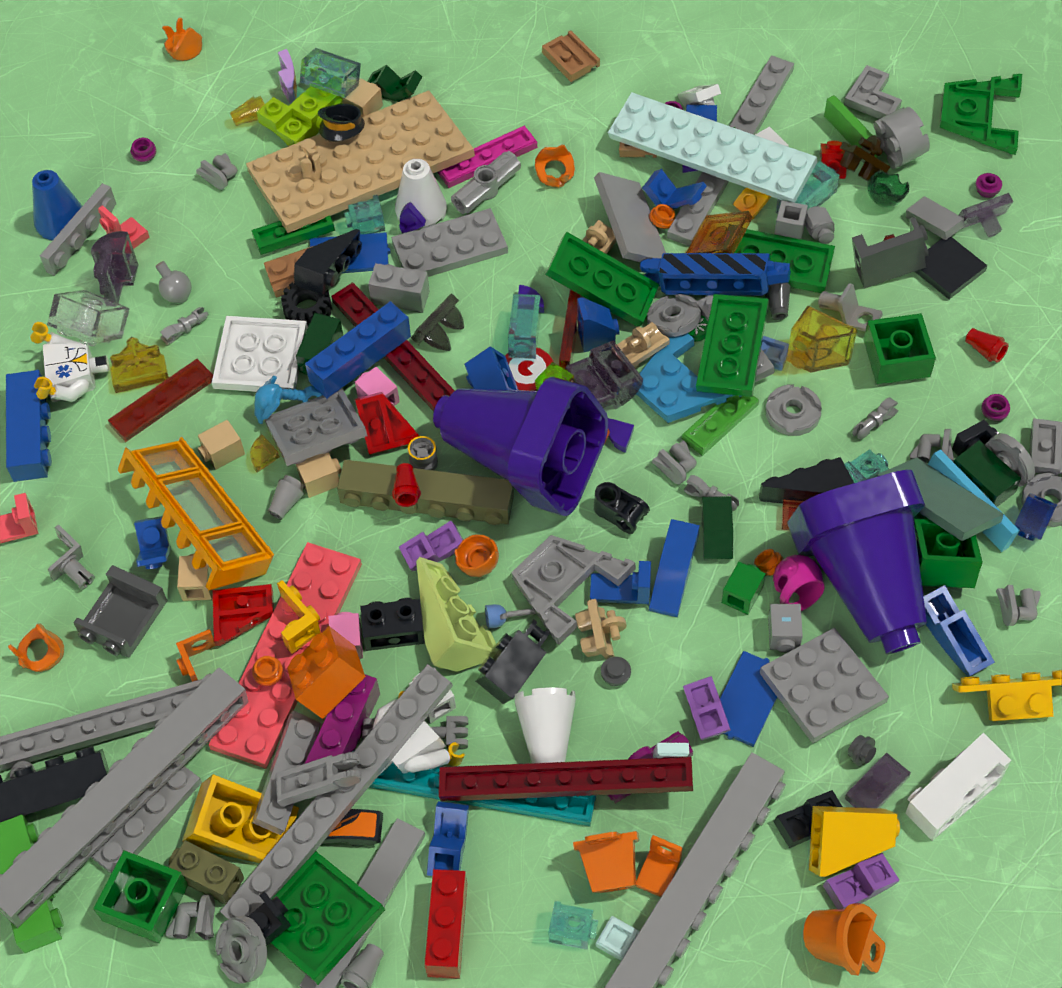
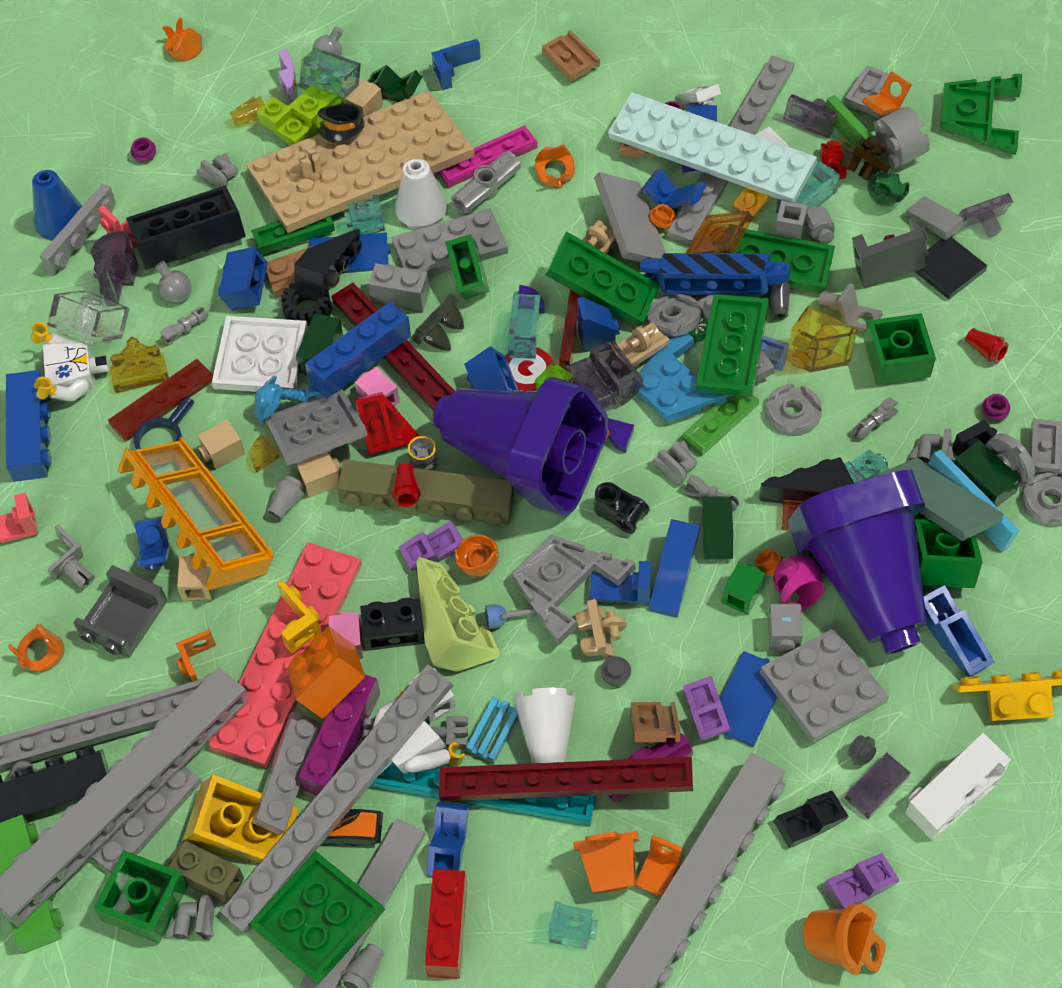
red wing [212,584,274,646] -> none
light grey tile [215,915,267,984] -> none
black bracket [247,891,291,946] -> none
orange plate [252,656,283,686] -> none
light grey hinge [276,752,362,807] -> none
dark purple tile [399,202,426,234] -> none
black brick [475,619,550,704] -> none
light aqua tile [596,916,640,961] -> none
light aqua tile [653,743,689,758] -> none
yellow slope [809,806,900,877] -> none
magenta plate [975,173,1002,198] -> none
light grey piece [996,585,1041,626] -> none
clear blue brick [1015,493,1058,541] -> none
none -> black slope [126,185,246,270]
none -> dark blue piece [134,396,194,450]
none -> blue brick [218,247,268,311]
none -> light grey piece [312,26,343,60]
none -> blue bracket [431,39,481,90]
none -> green brick [445,234,490,299]
none -> medium azure tile [466,696,518,763]
none -> medium nougat plate [630,702,680,745]
none -> clear purple tile [783,94,838,138]
none -> orange bracket [862,72,912,115]

